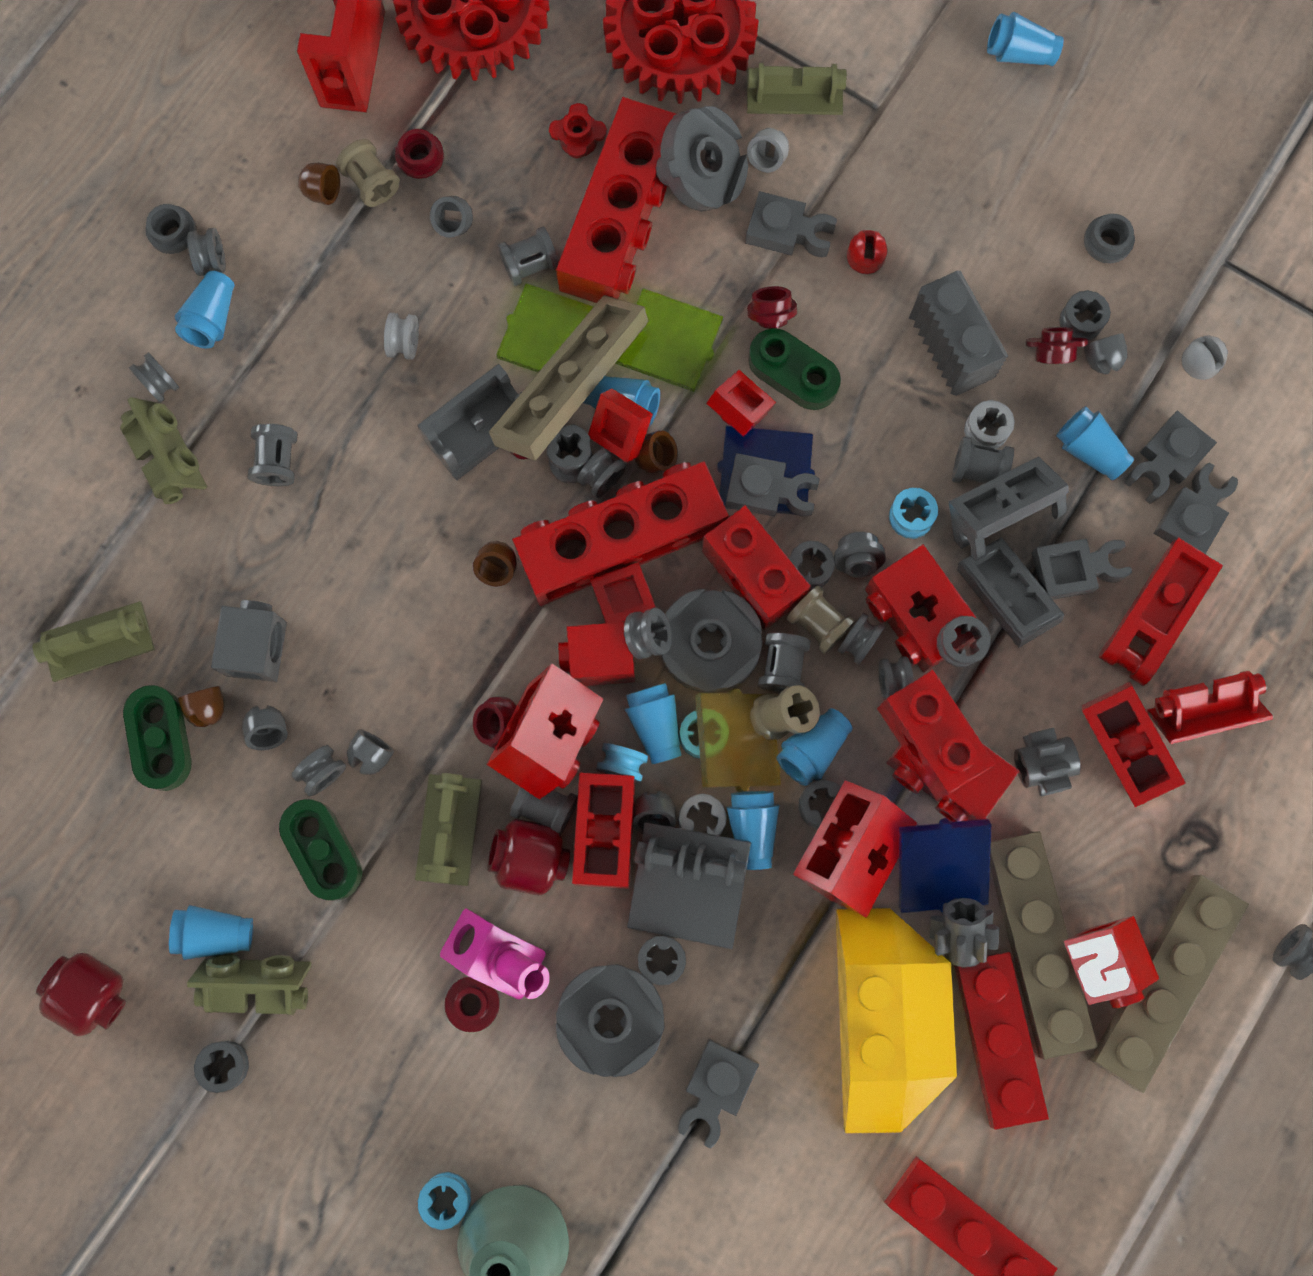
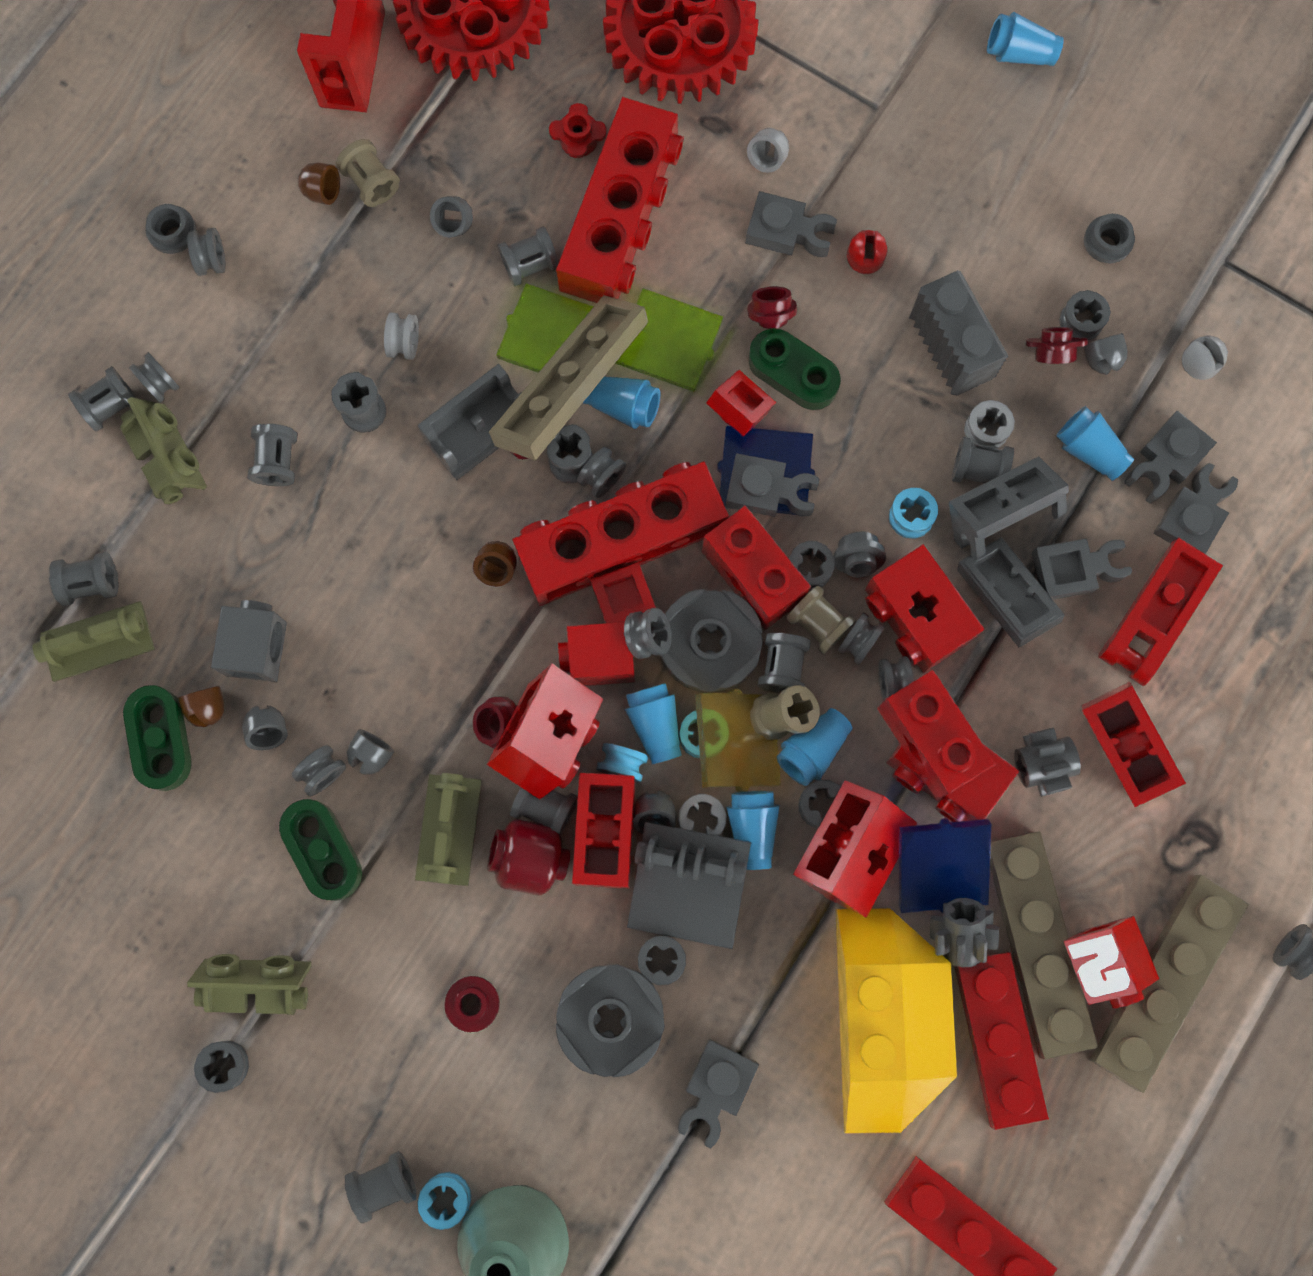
dark red head [36,953,126,1036] -> none
dark azure cone [169,905,253,960] -> none
dark azure cone [175,271,235,349] -> none
dark red plate [395,129,444,179] -> none
dark pink bracket [440,909,549,1000] -> none
red plate [588,388,653,463] -> none
reddish brown hinge [634,431,678,473] -> none
dark grey plate [656,106,748,212] -> none
olive hinge [747,63,847,115] -> none
dark grey bush [937,616,990,667] -> none
red hinge [1147,671,1273,744] -> none
none -> dark grey bush [49,552,119,606]
none -> dark grey bush [68,366,136,432]
none -> dark grey bush [331,372,386,433]
none -> dark grey bush [345,1151,417,1224]

